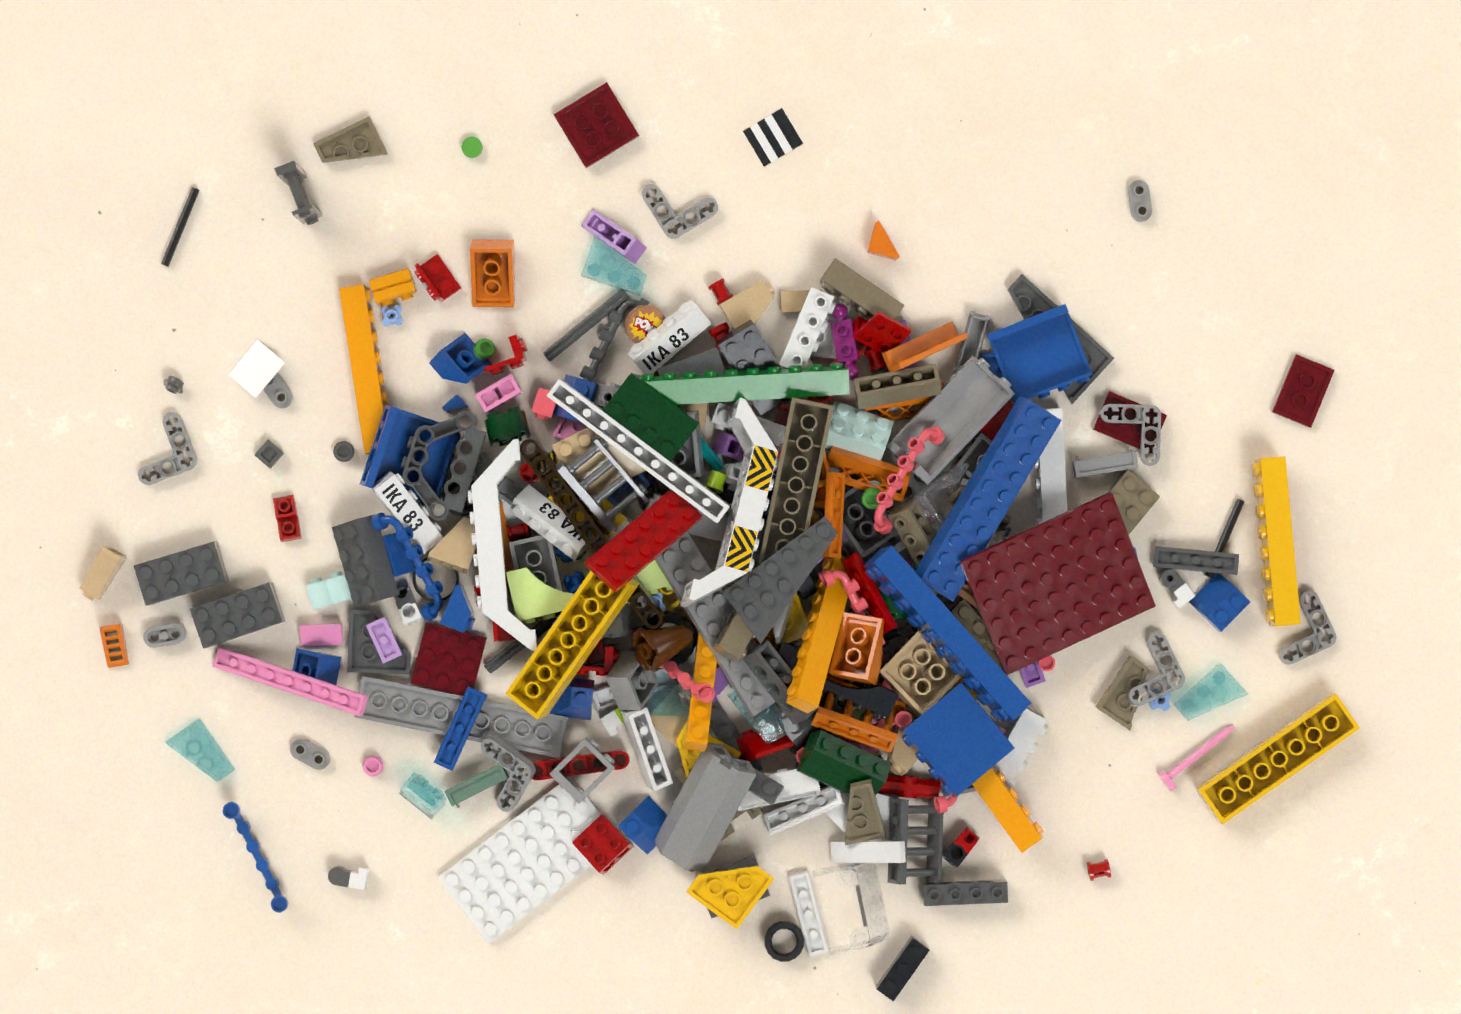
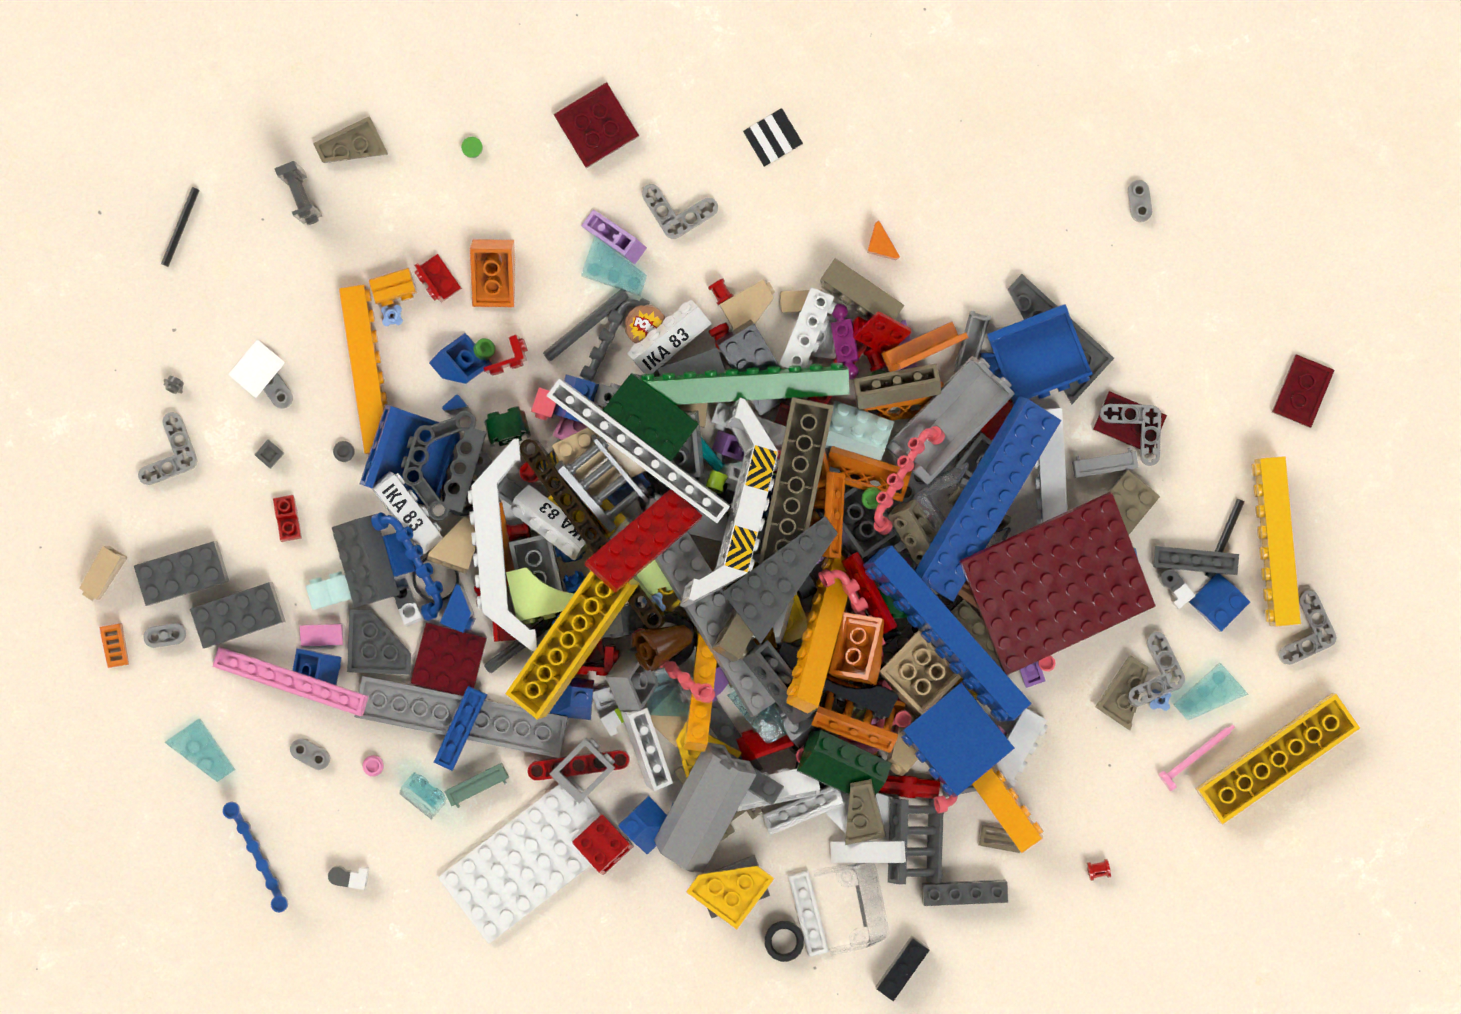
lavender plate [366,617,403,663] -> none
bright pink brick [475,374,523,414] -> none
light grey beam [481,735,536,812] -> none
leg [942,827,980,868] -> none
none -> dark tan tile [978,825,1020,853]

